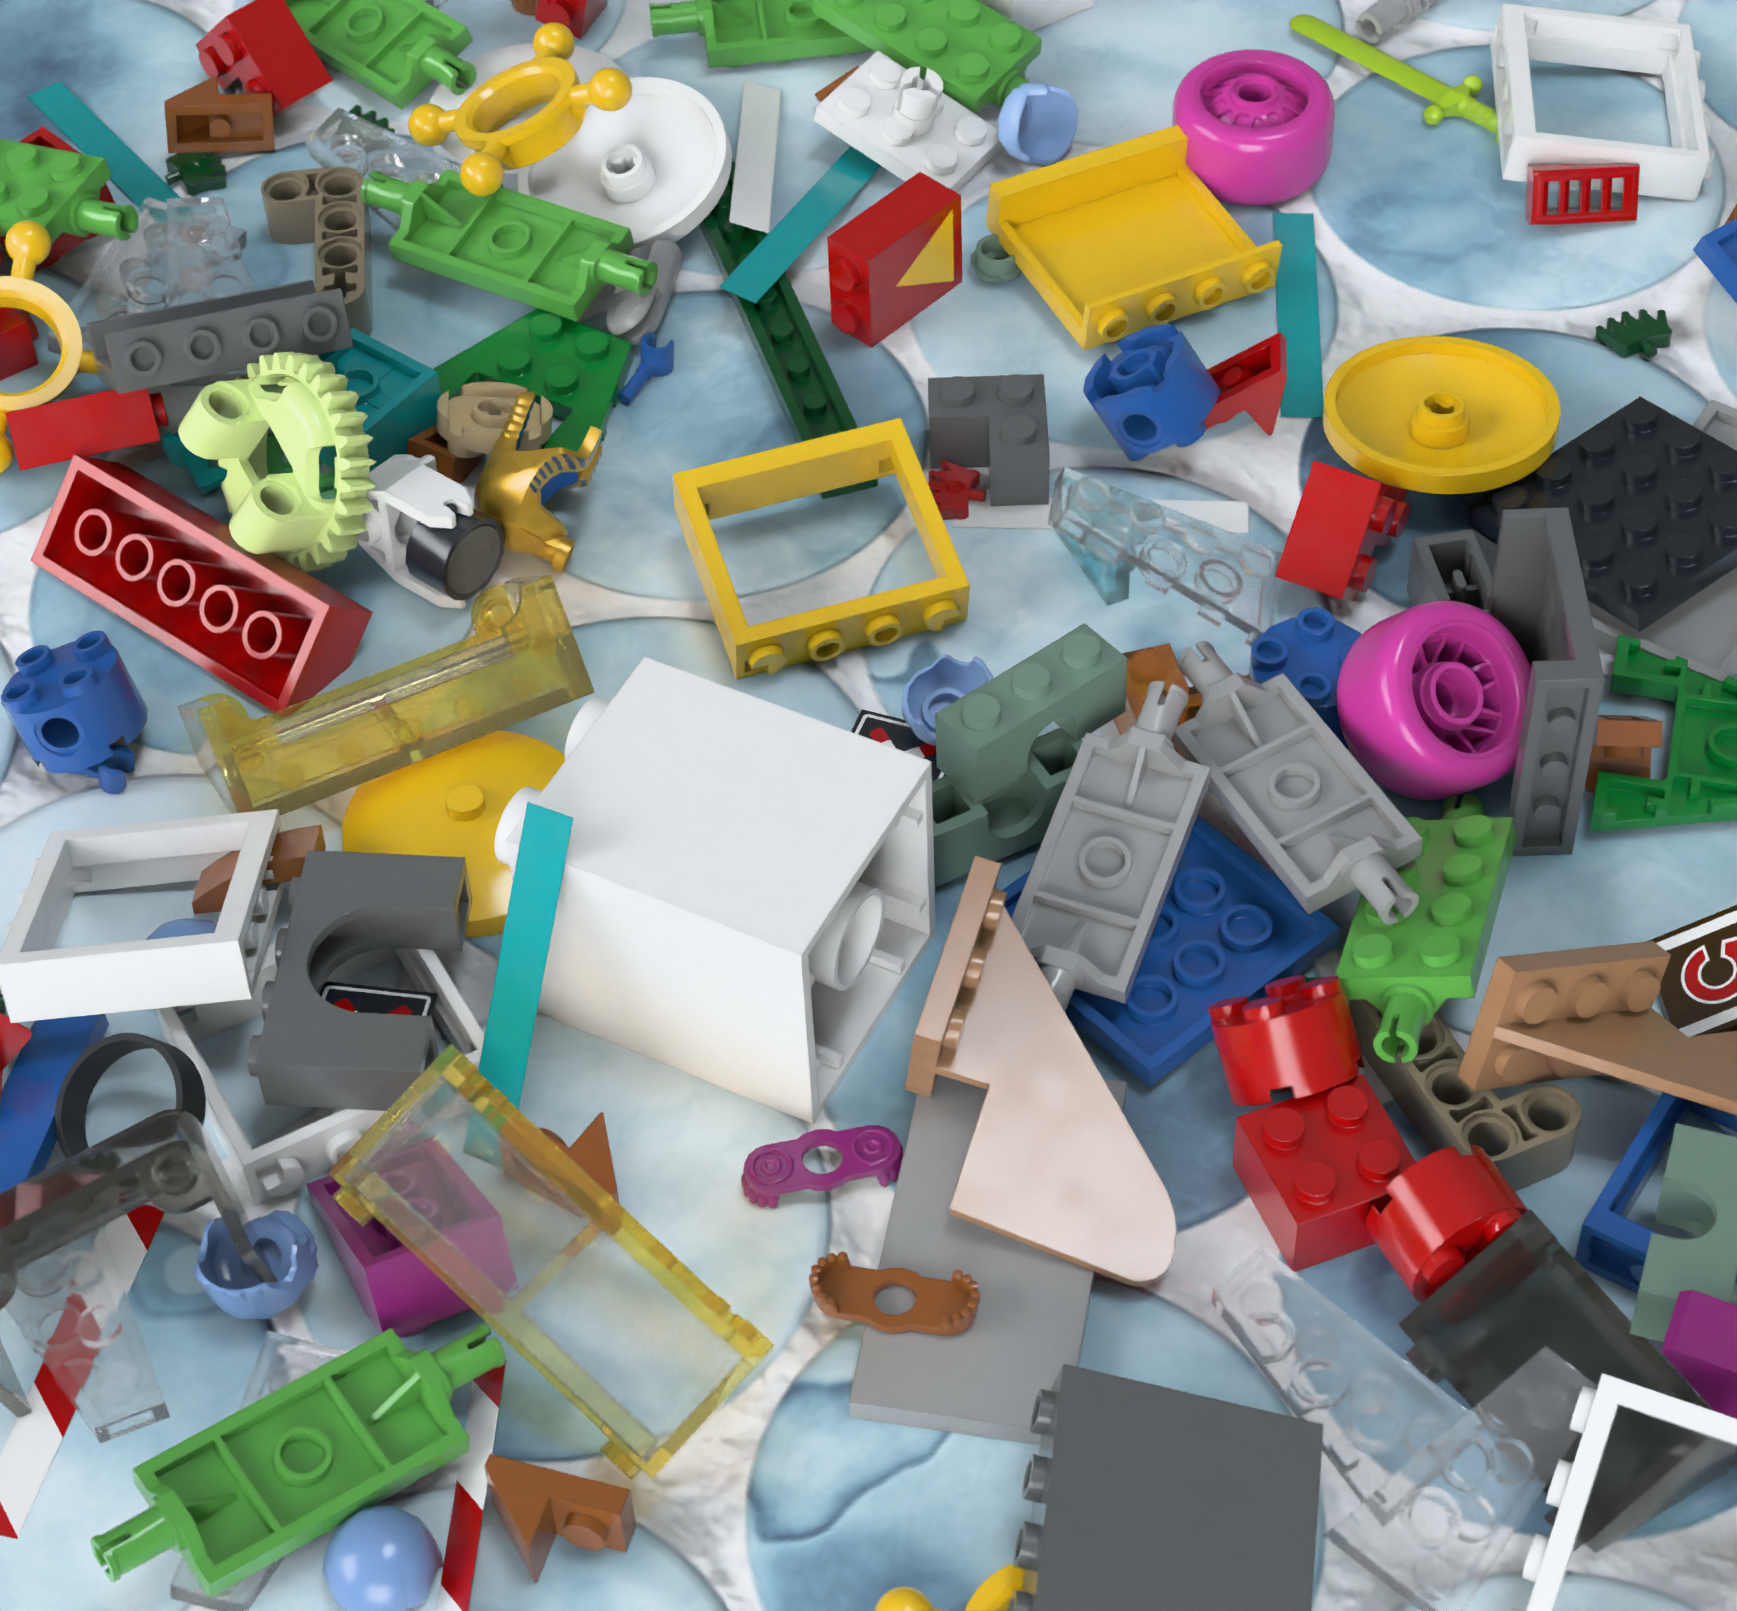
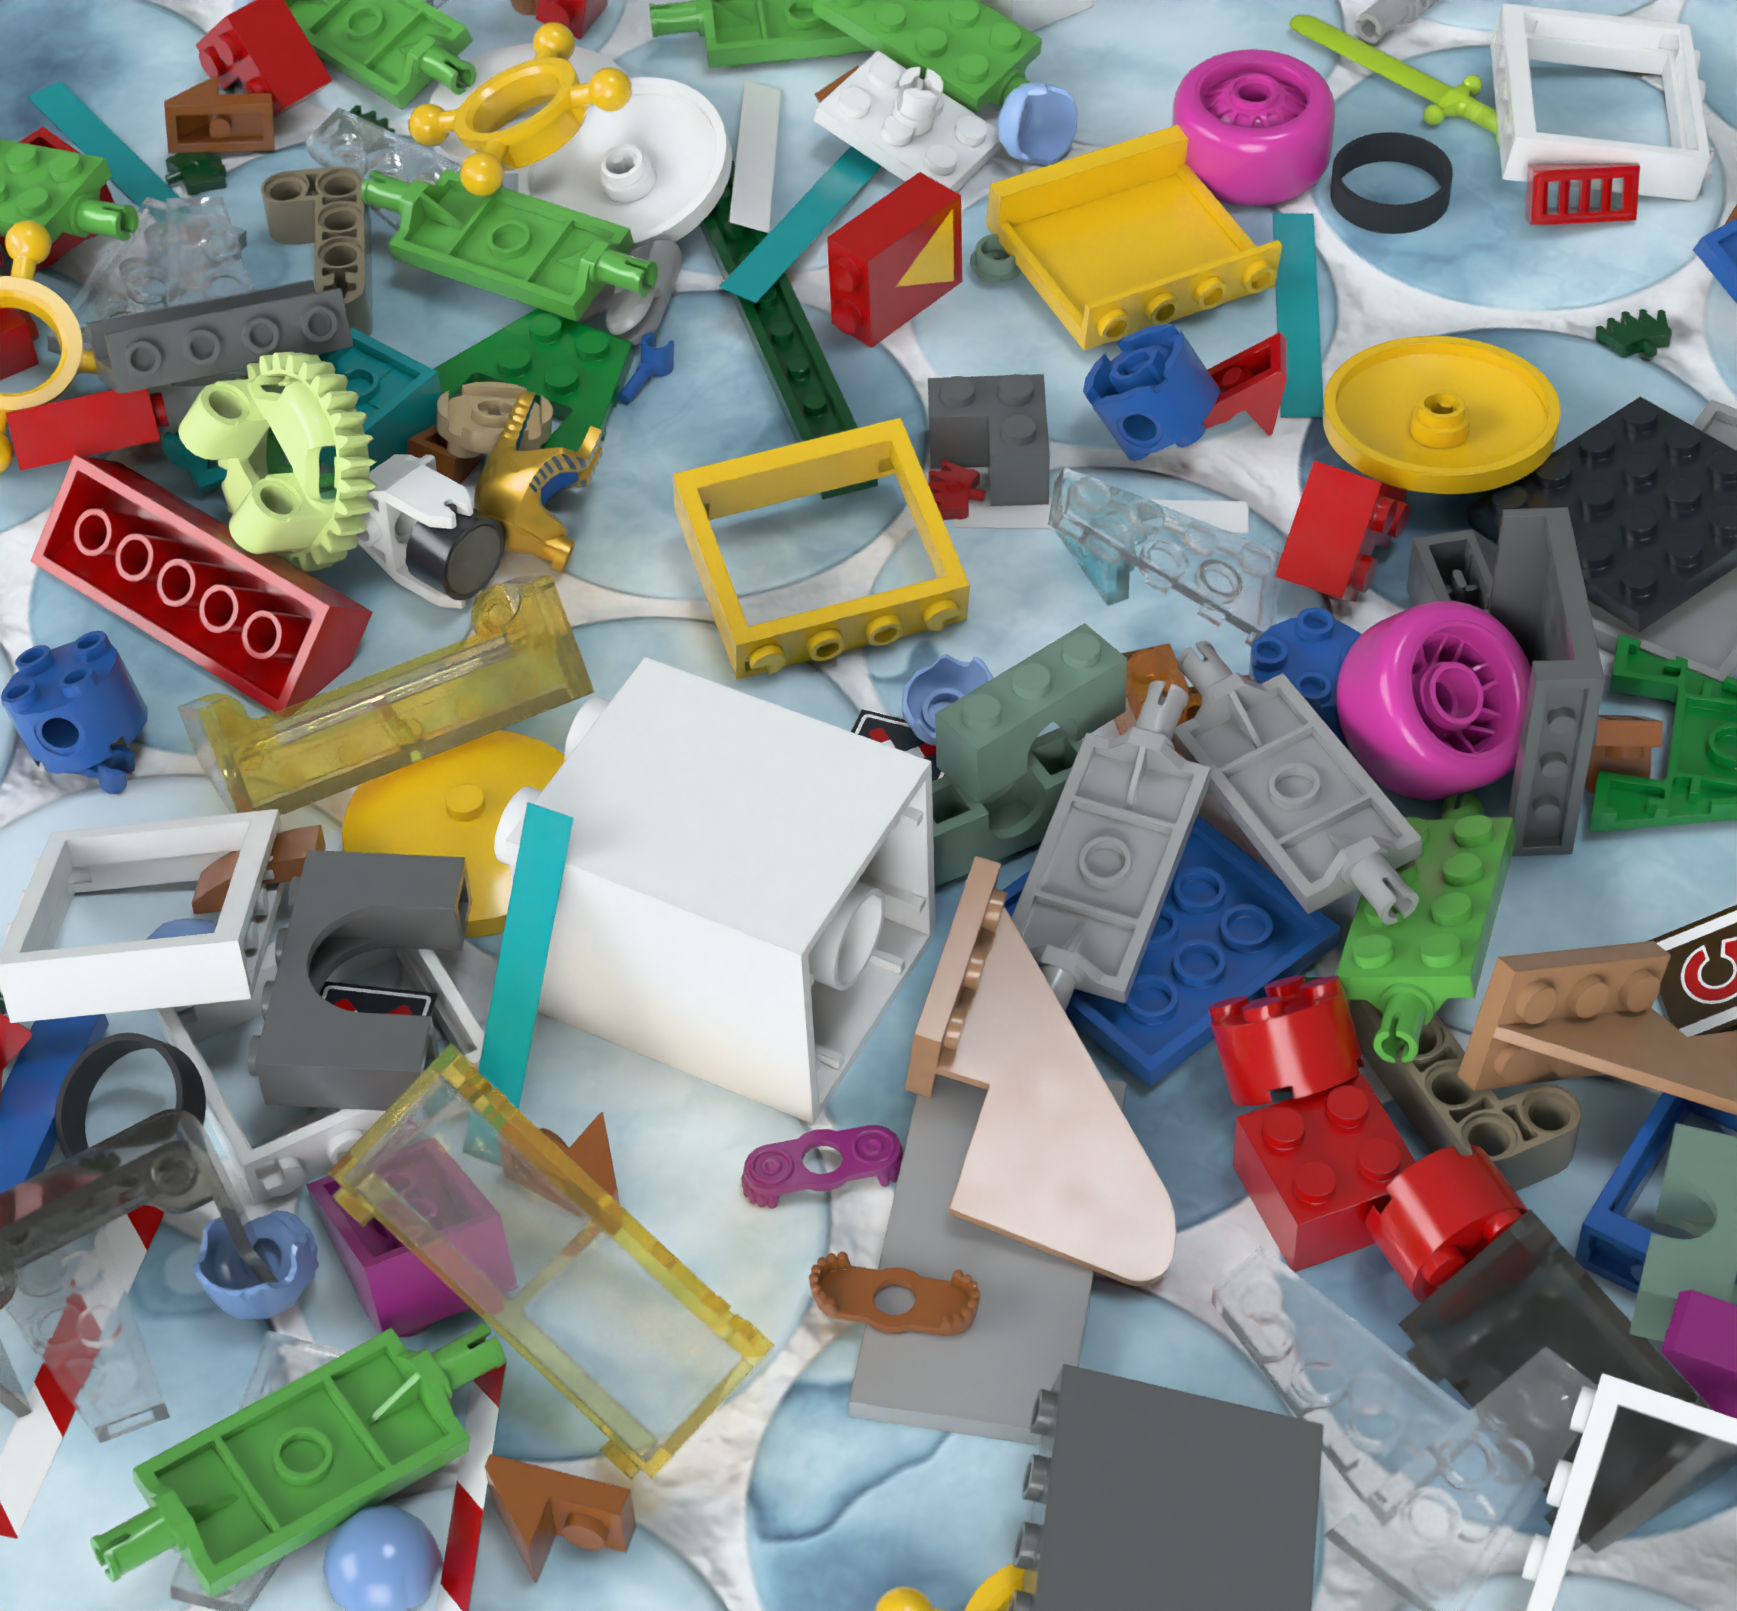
none -> black tyre [1330,132,1453,234]

